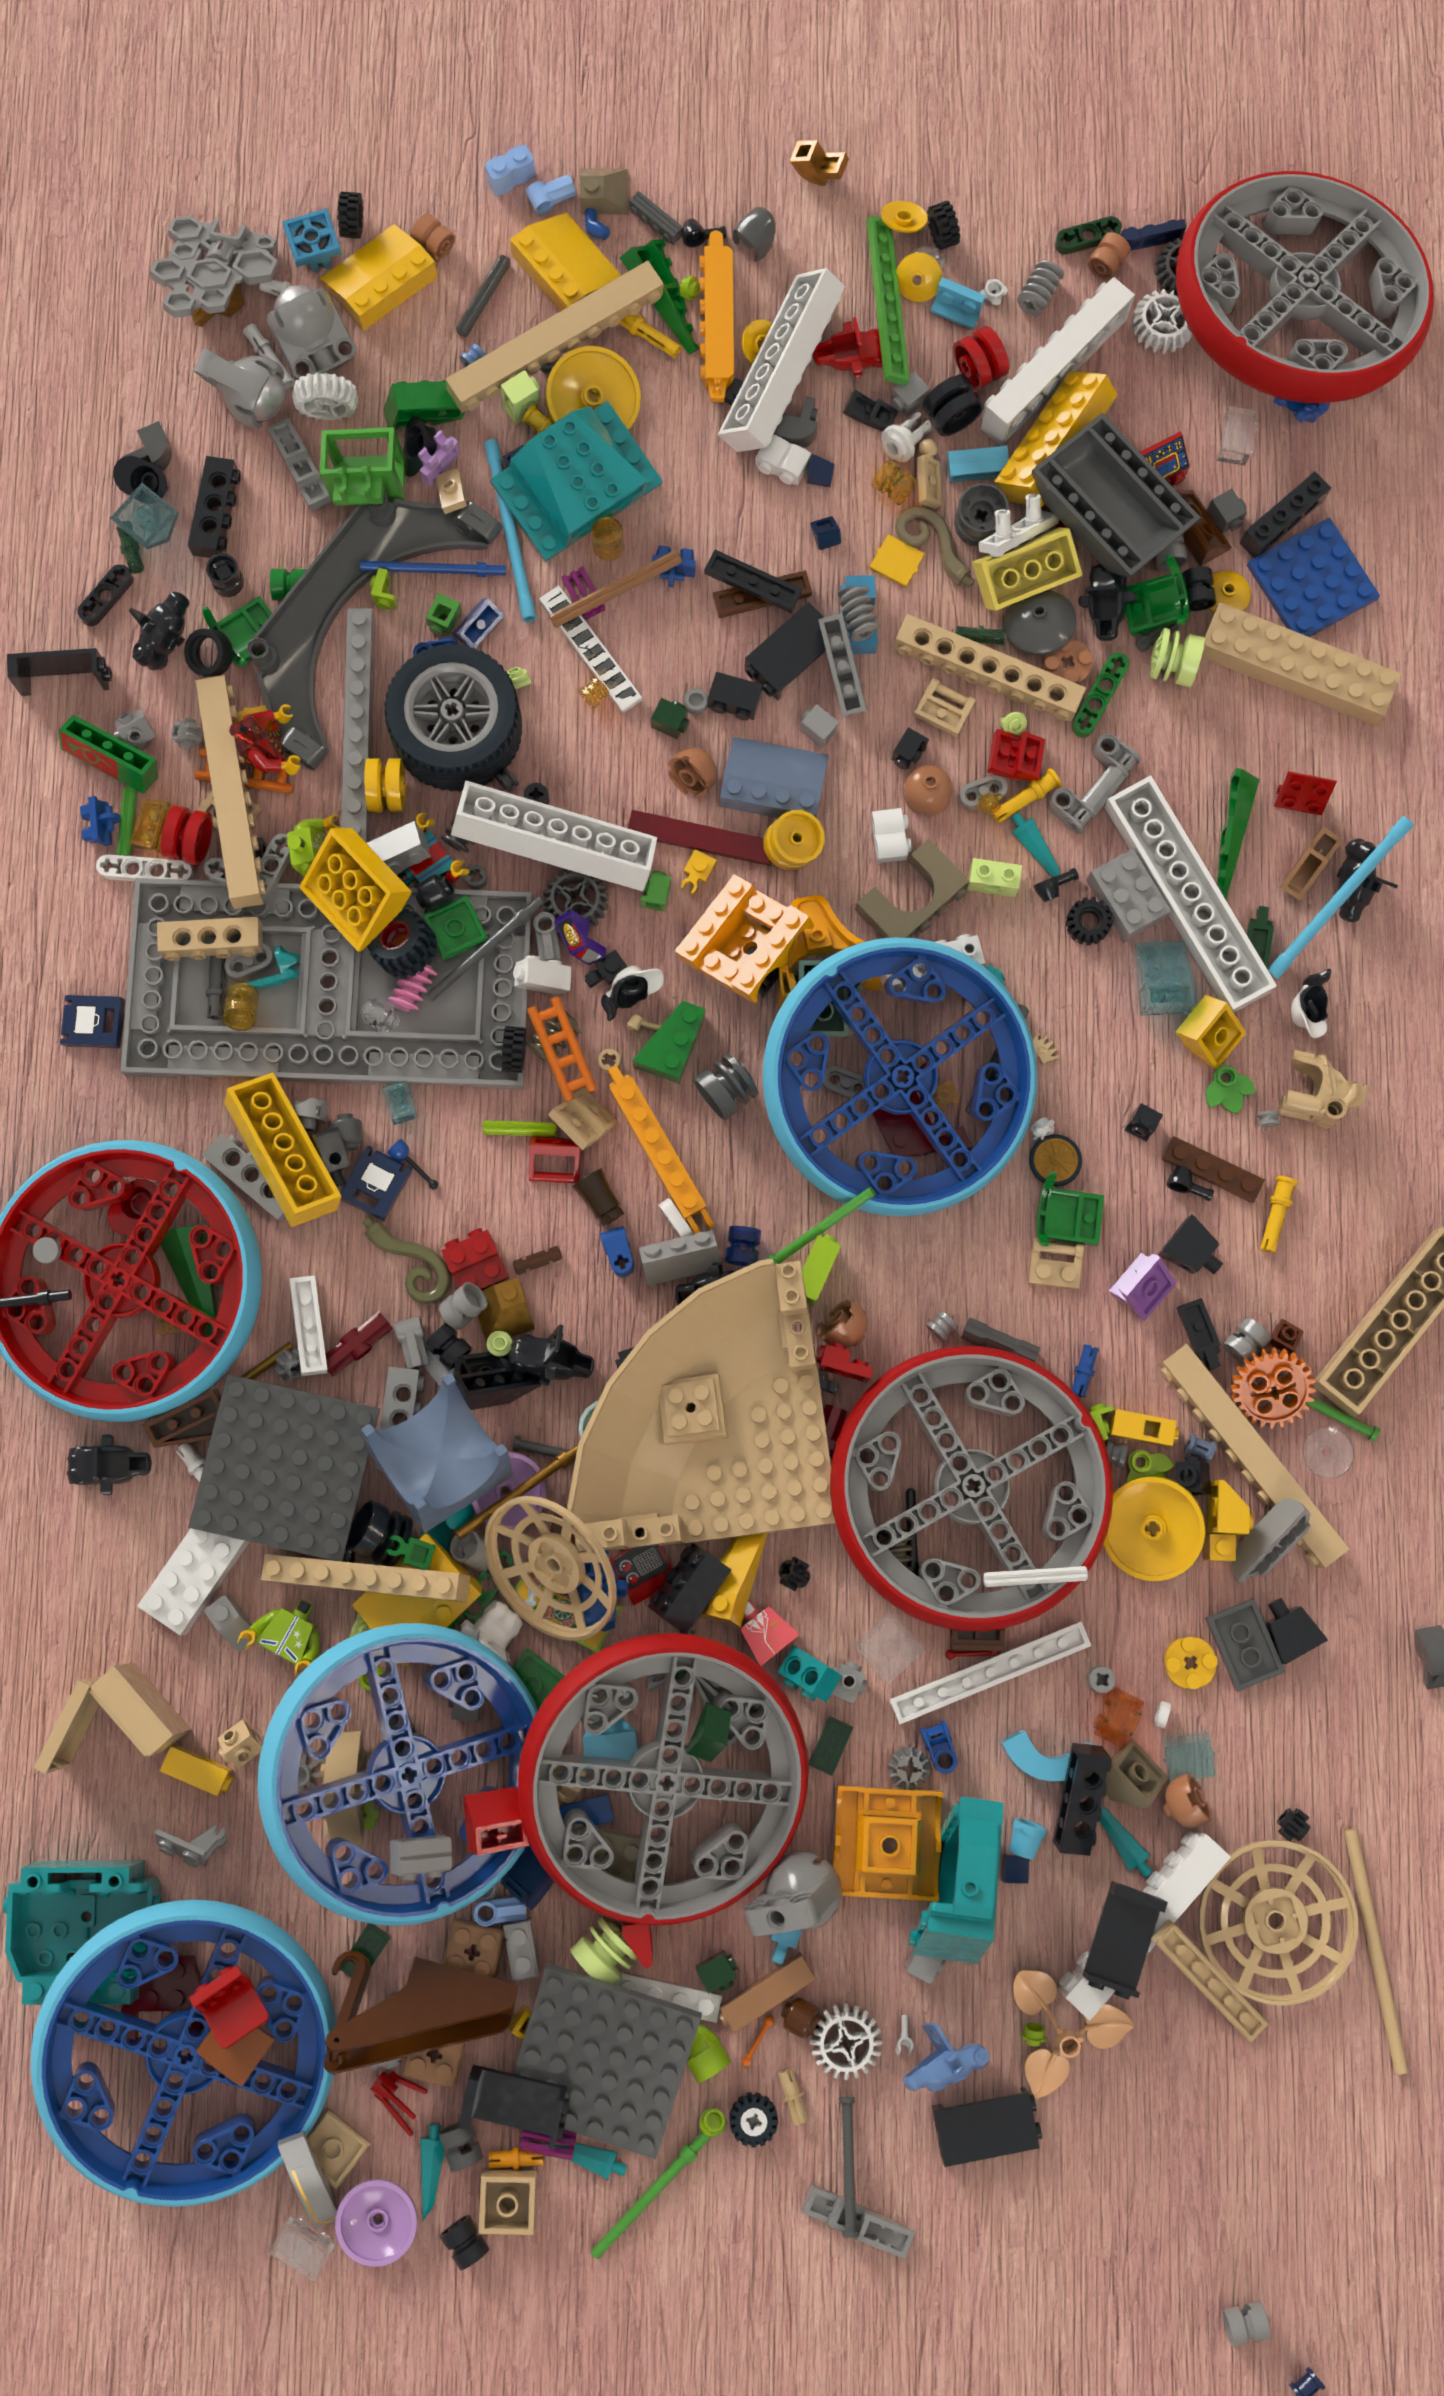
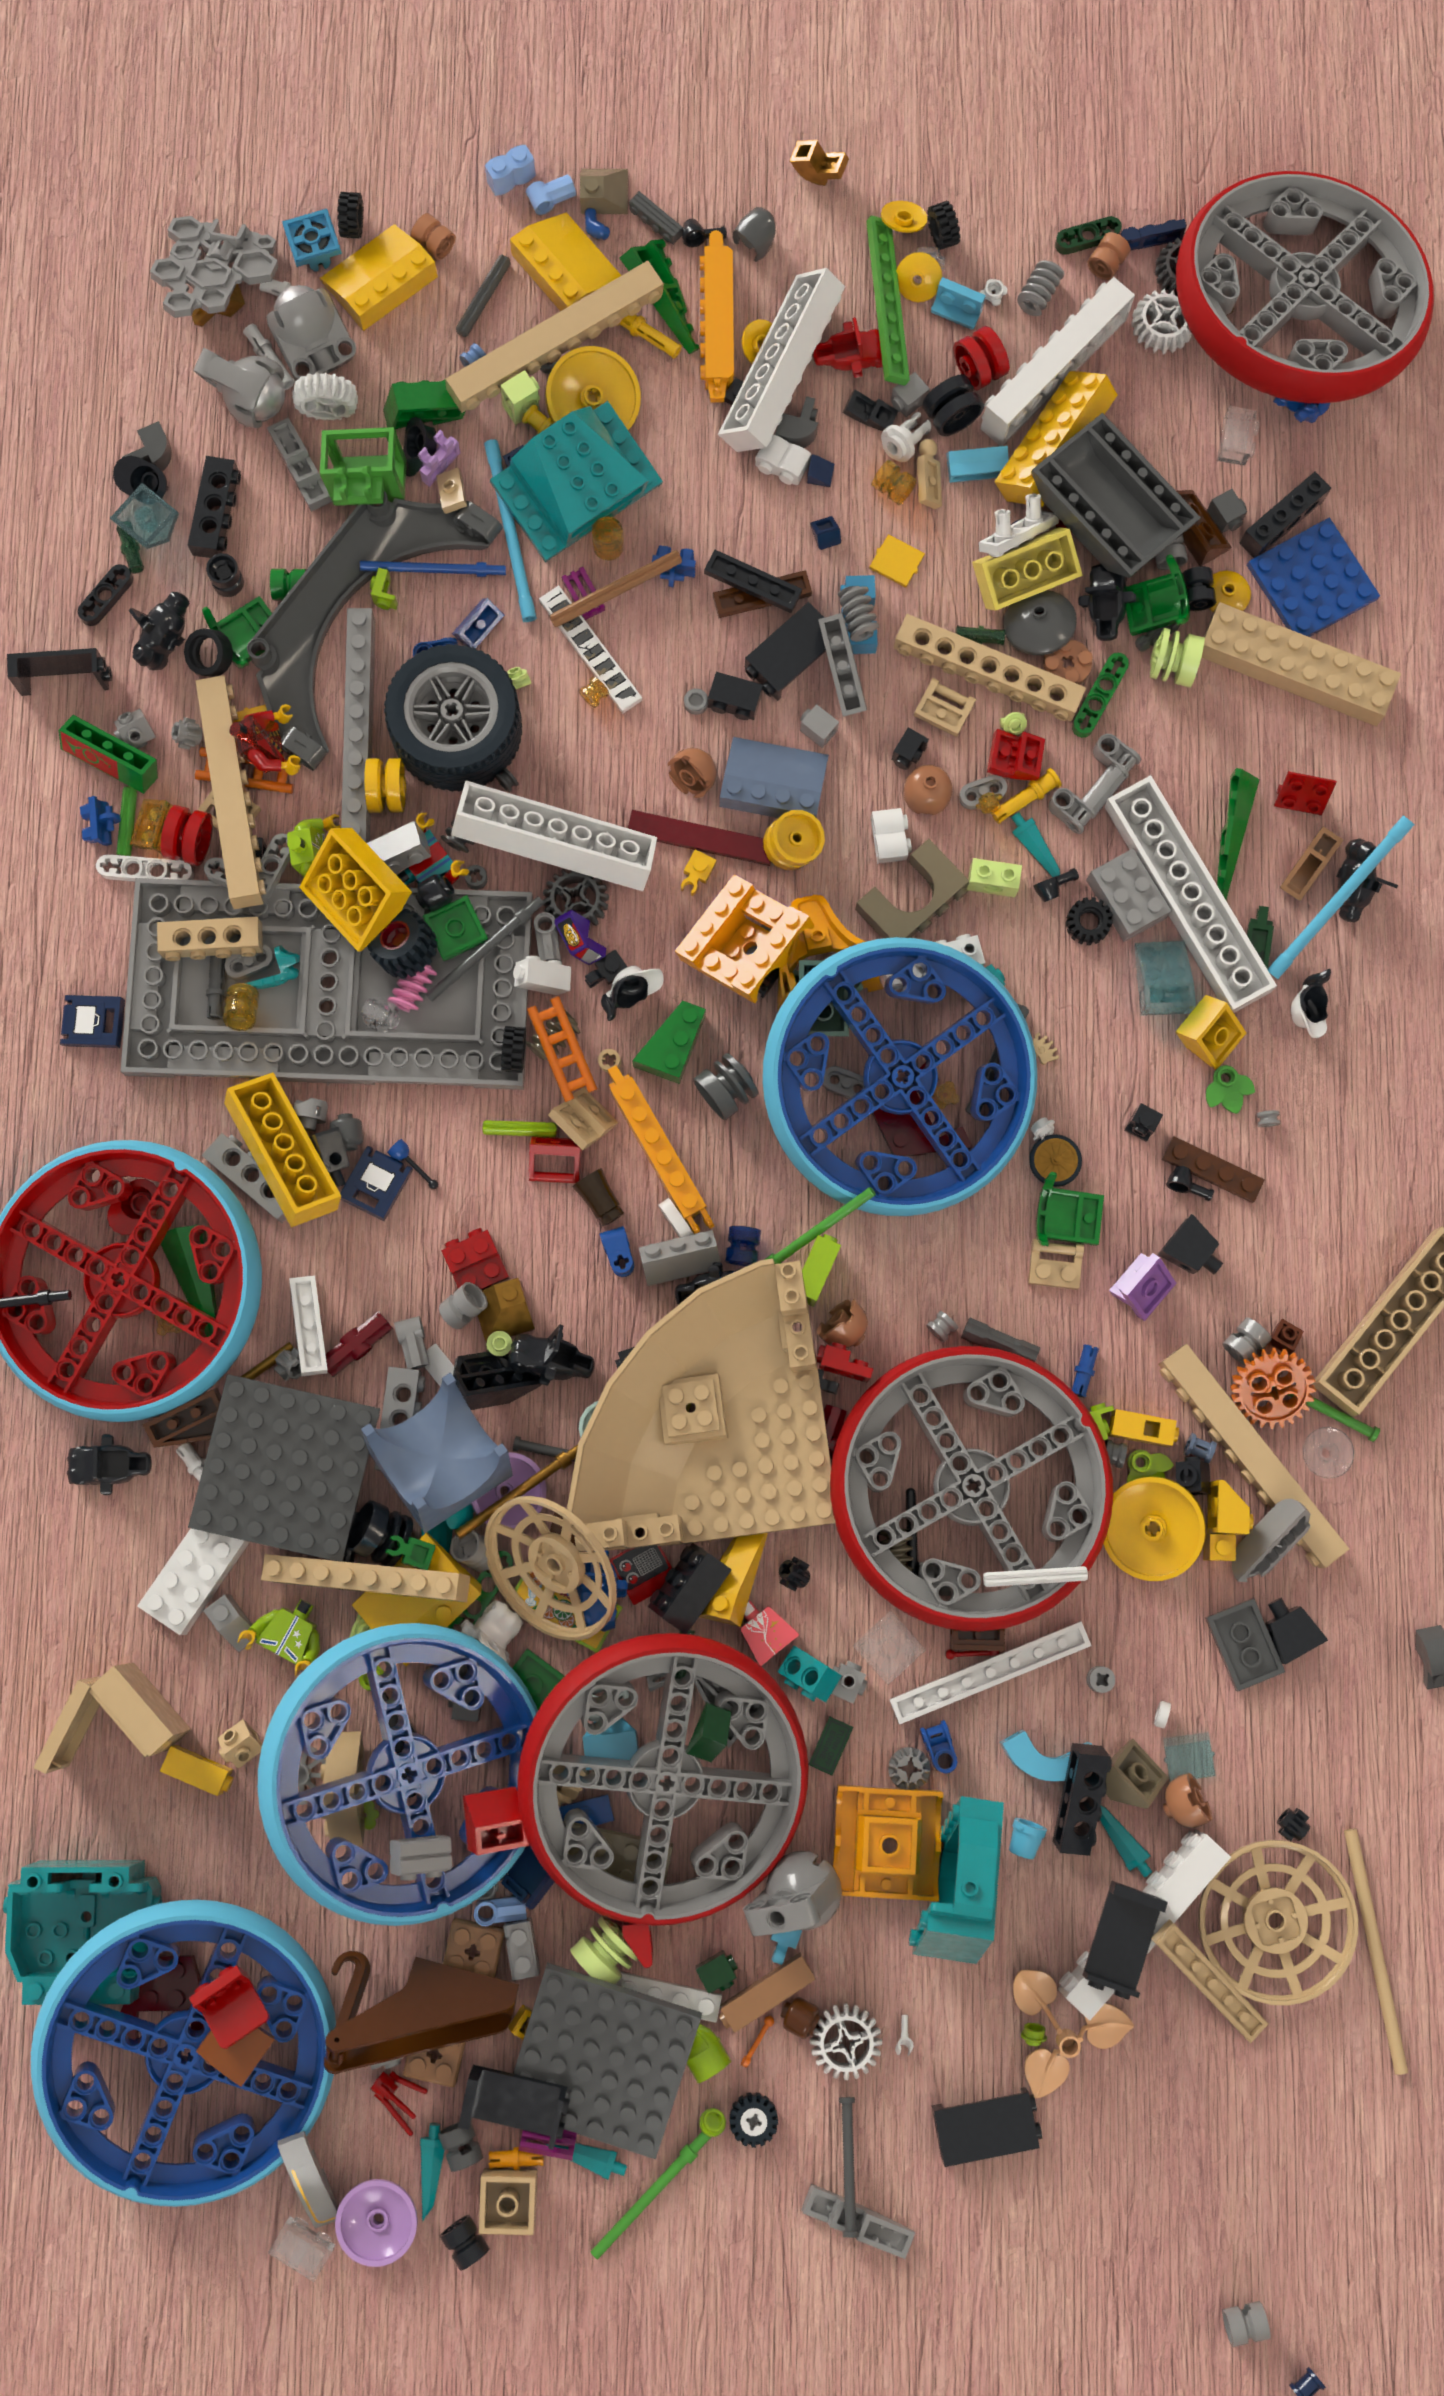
light grey tile [33,1237,61,1264] -> none
light grey plate [155,1824,226,1868] -> none
tan tile [307,2108,371,2190] -> none
dark green tile [340,1923,392,1978] -> none
olive plant [362,1217,451,1304] -> none
clear light blue bracket [382,1081,418,1125] -> none
black wheel [424,1323,473,1371] -> none
bright green brick [426,593,462,636] -> none
reddish brown axle [512,1246,562,1275] -> none
black wheel [524,783,549,805] -> none
tan hand [626,1015,661,1032] -> none
bright green brick [641,871,671,912] -> none
dark green brick [651,698,690,739] -> none
lime plate [680,276,700,301] -> none
tan axle [777,2068,807,2126] -> none
dark tan plant [895,506,975,588] -> none
medium blue piece [903,2023,989,2092] -> none
light grey brick [904,1950,946,1984] -> none
dark grey wheel [954,483,1009,547] -> none
dark blue slope [1002,1854,1030,1883] -> none
clear orange cylinder [1093,1687,1144,1748] -> none
slope [1140,432,1190,486] -> none
yellow plate [1163,1637,1218,1689] -> none
black hinge [1177,1298,1221,1371] -> none
yellow pin [1259,1176,1299,1253] -> none
tan helmet [1279,1050,1369,1129] -> none

